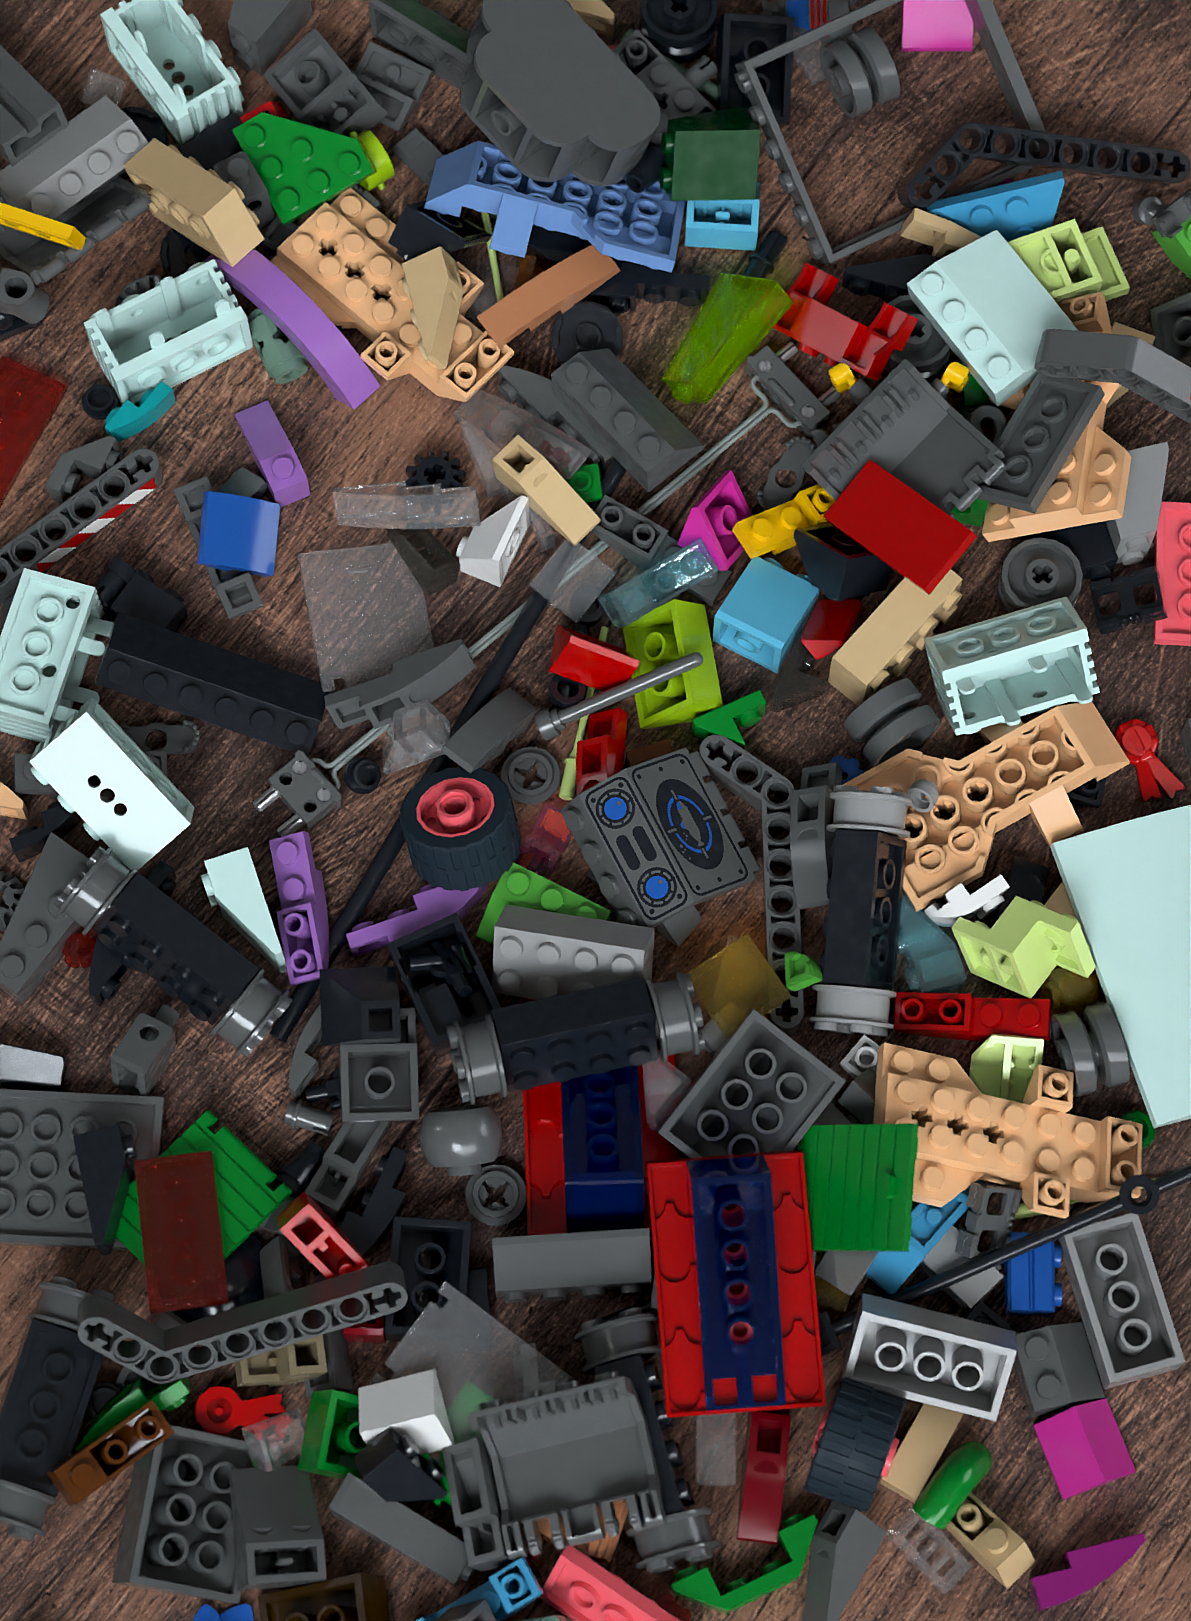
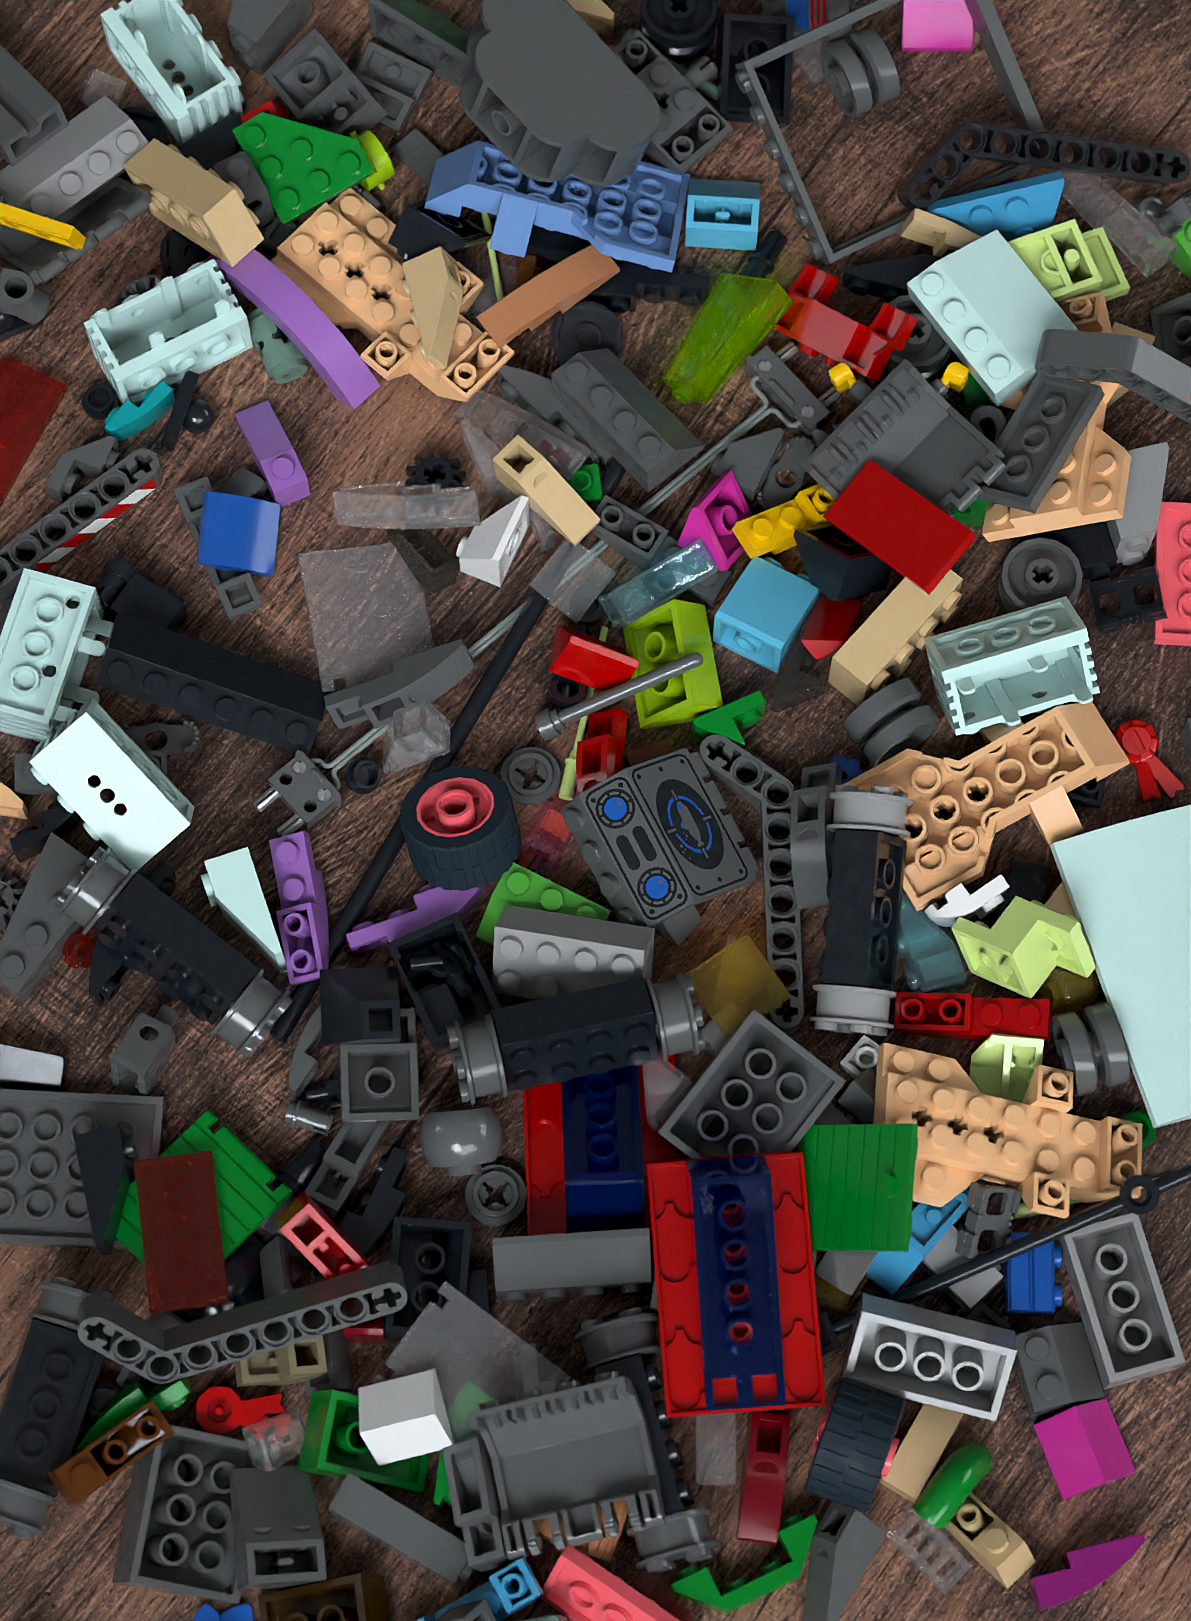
black slope [354,1427,448,1502] -> none
dark grey slope [441,688,538,773] -> none
black cone [626,144,666,193] -> none
dark green slope [659,107,761,201] -> none
bright green tile [784,951,823,992] -> none
light grey hinge [907,779,939,812] -> none
none -> black tile [161,370,215,451]
none -> dark grey slope [710,428,785,505]
none -> clear slope [1061,171,1178,278]

